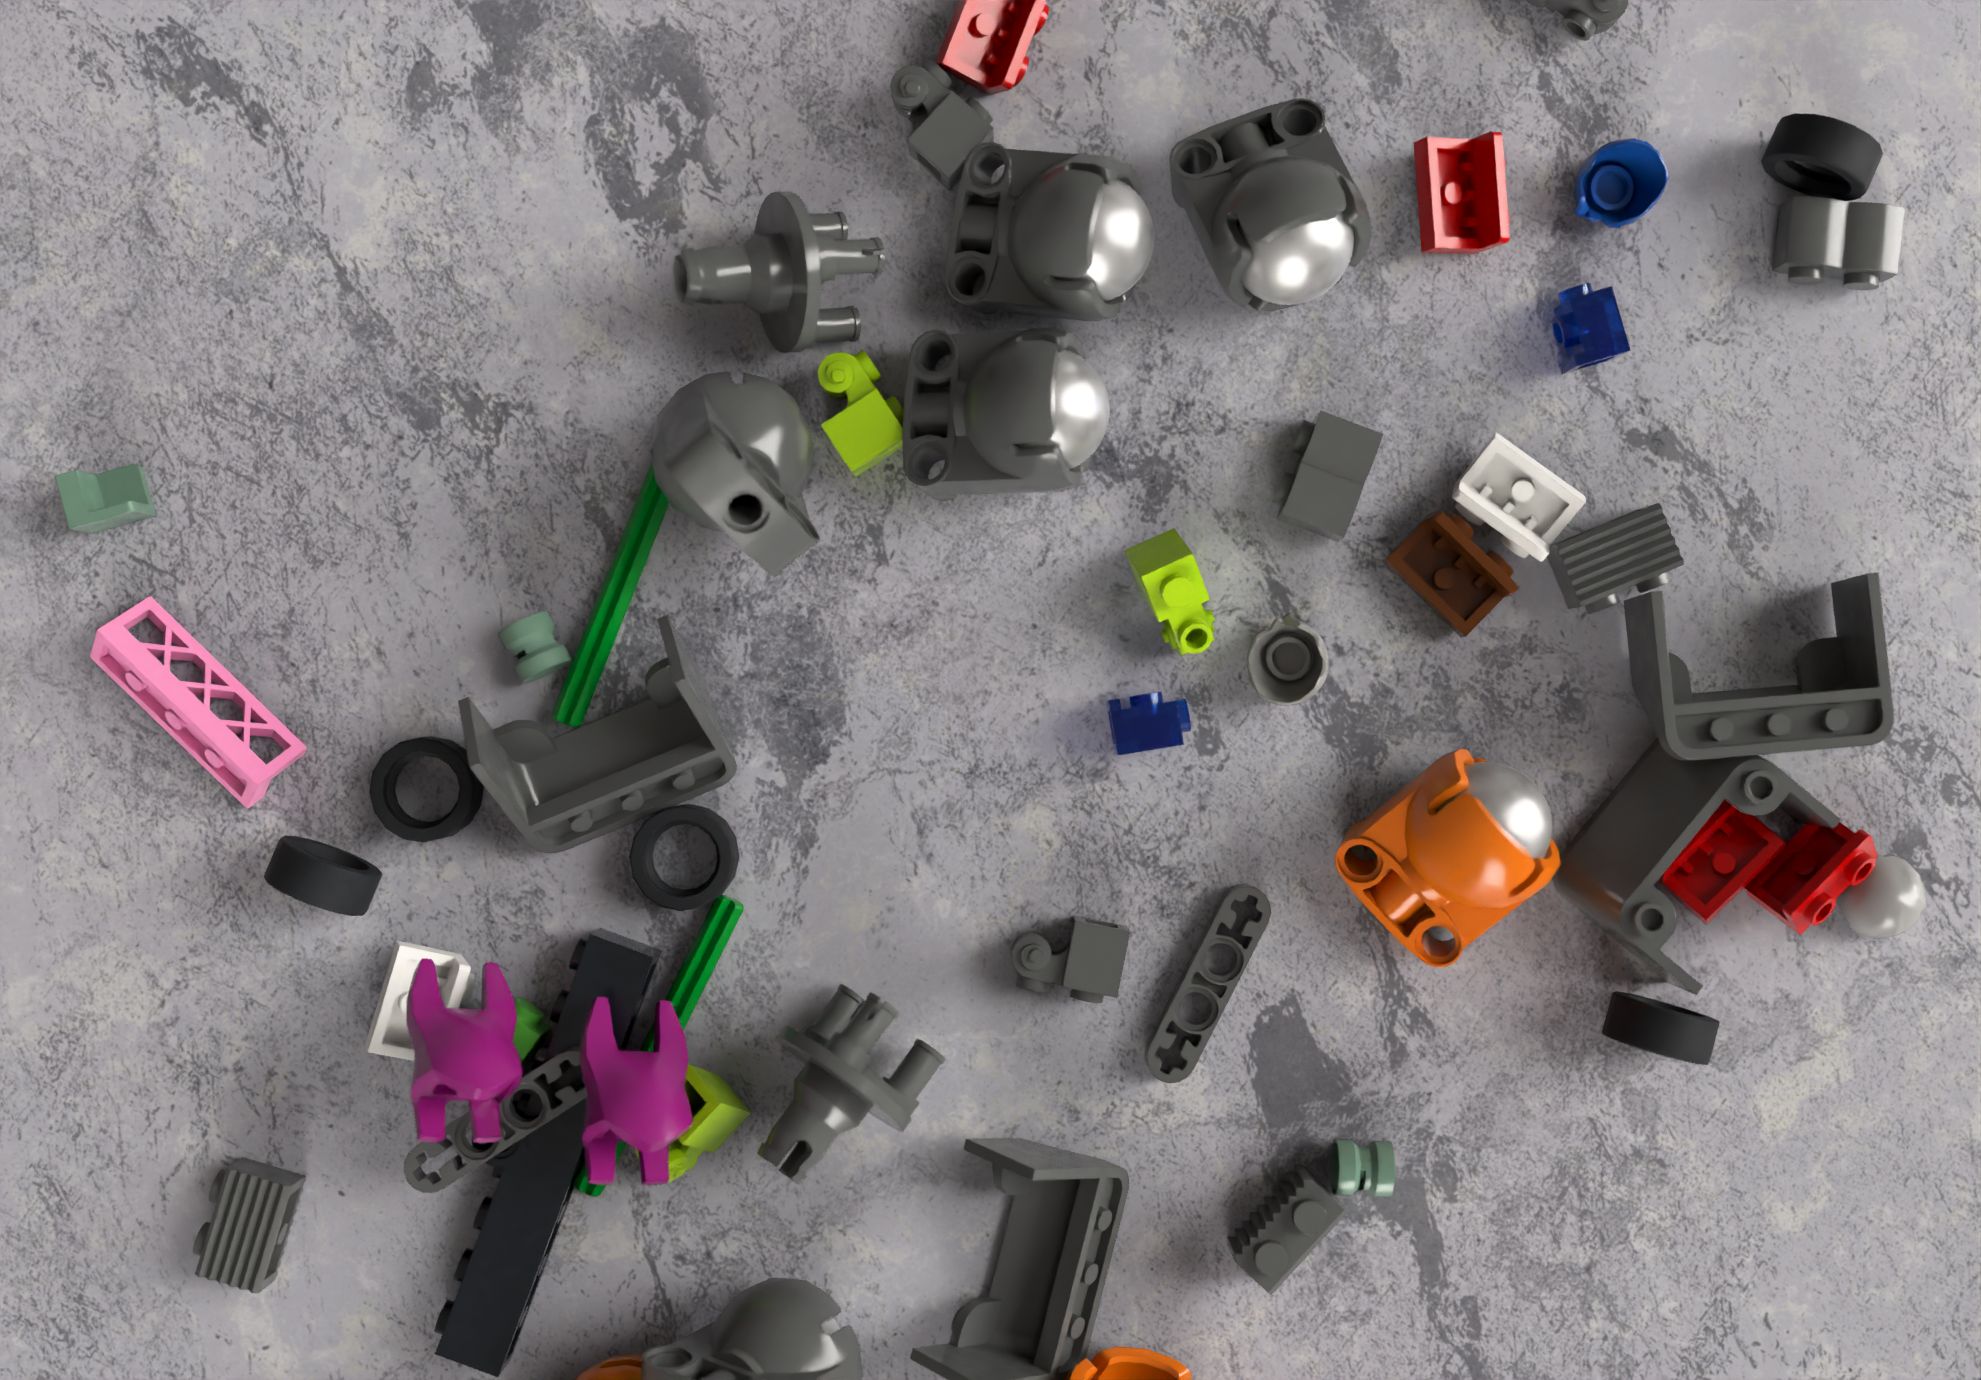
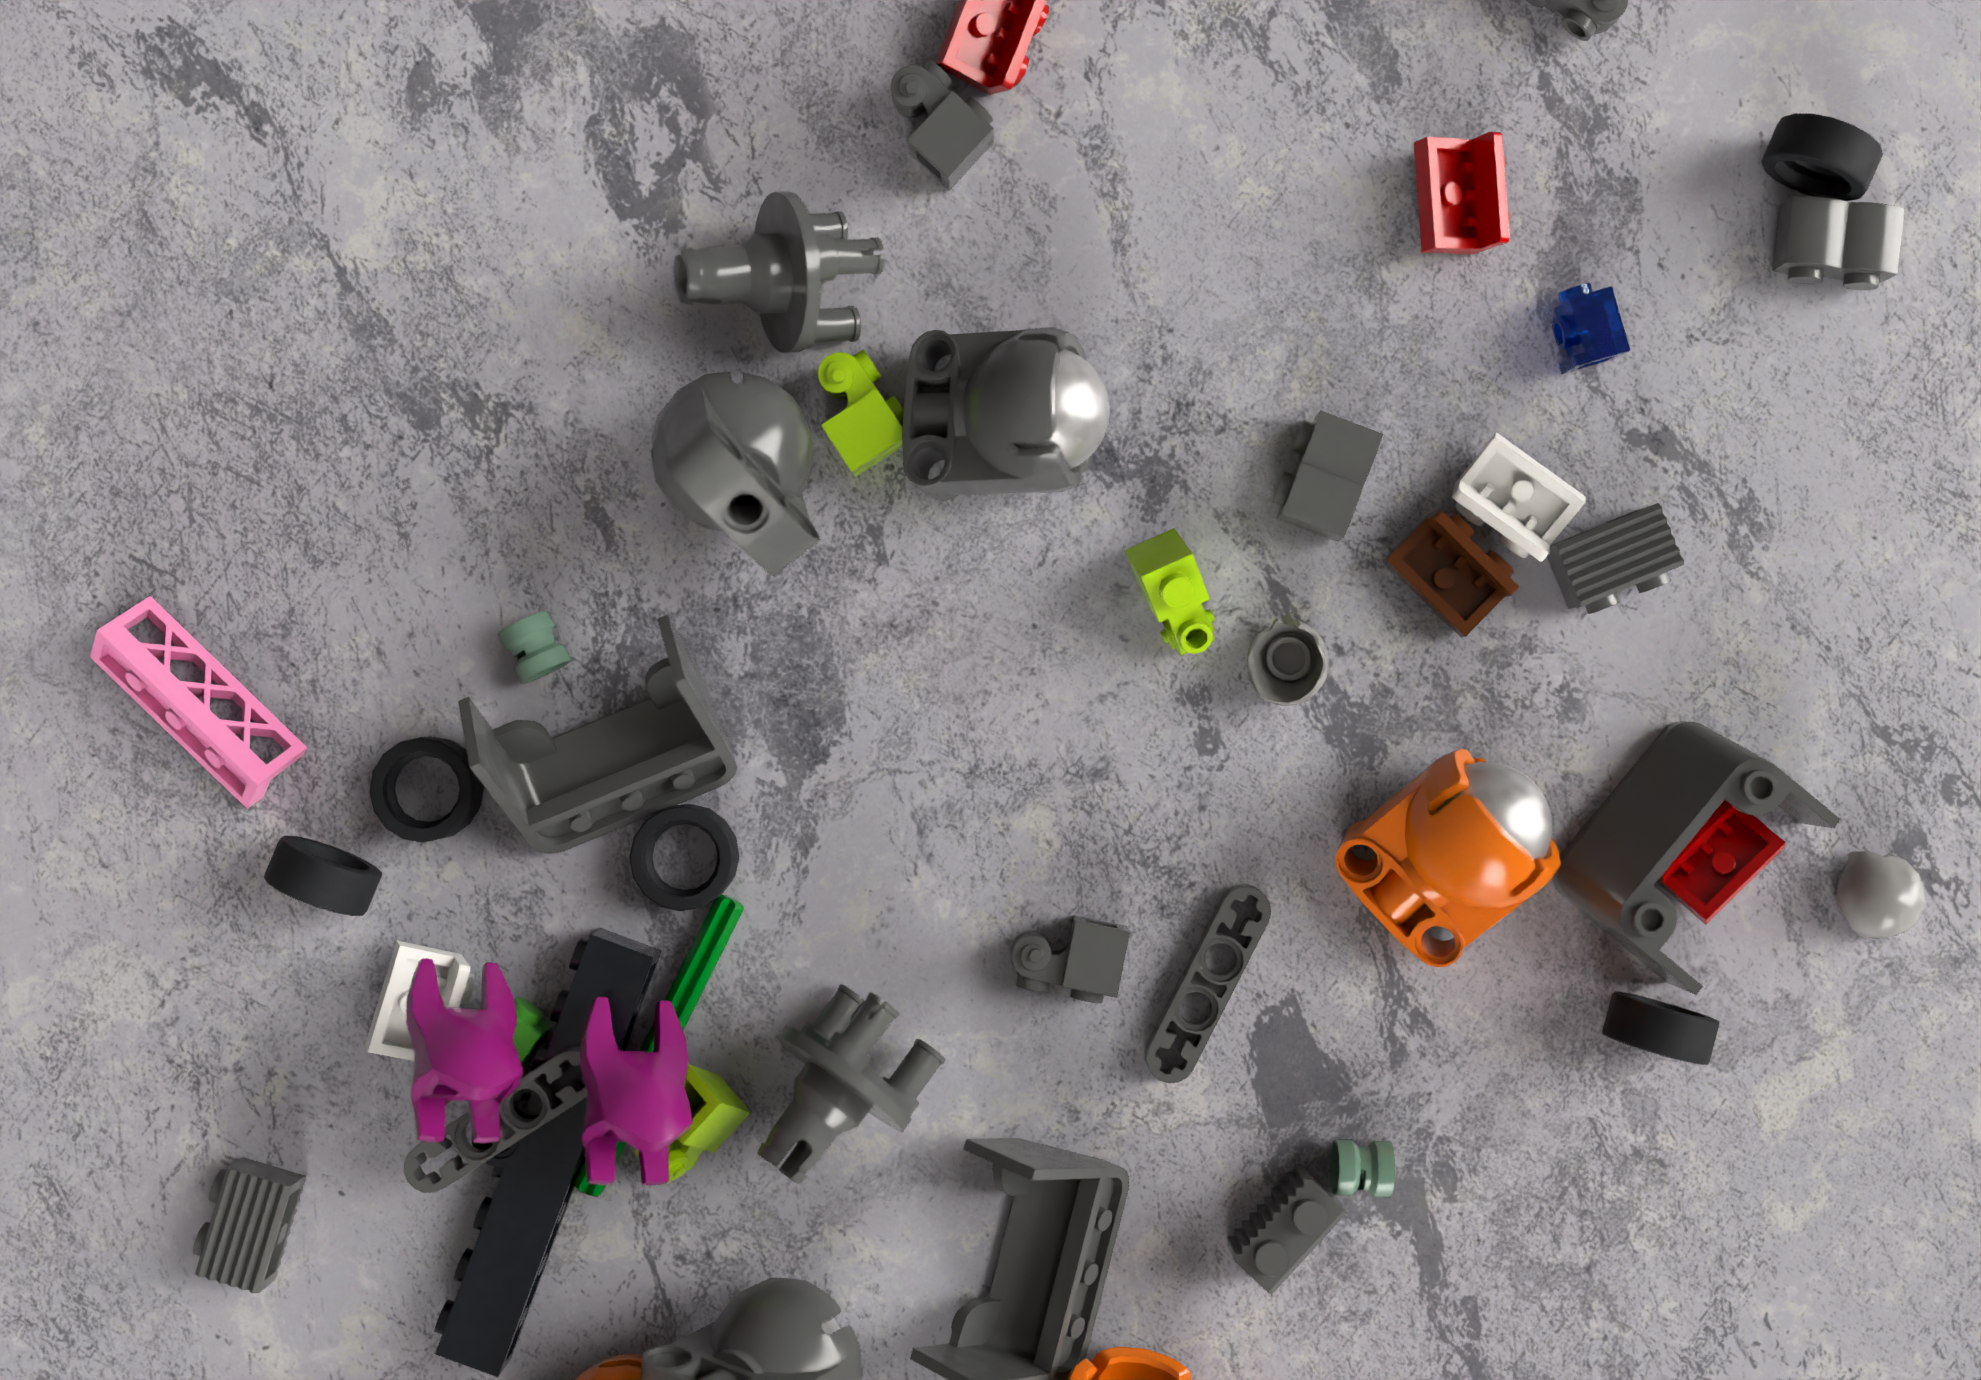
sand green panel [55,464,156,534] -> none
green axle [551,462,669,727] -> none
dark grey piece [945,142,1154,321] -> none
clear blue brick [1106,691,1191,755] -> none
dark grey piece [1169,98,1372,311] -> none
blue hair [1574,138,1669,228] -> none
dark grey windscreen [1624,572,1894,761] -> none
red bracket [1744,822,1878,935] -> none

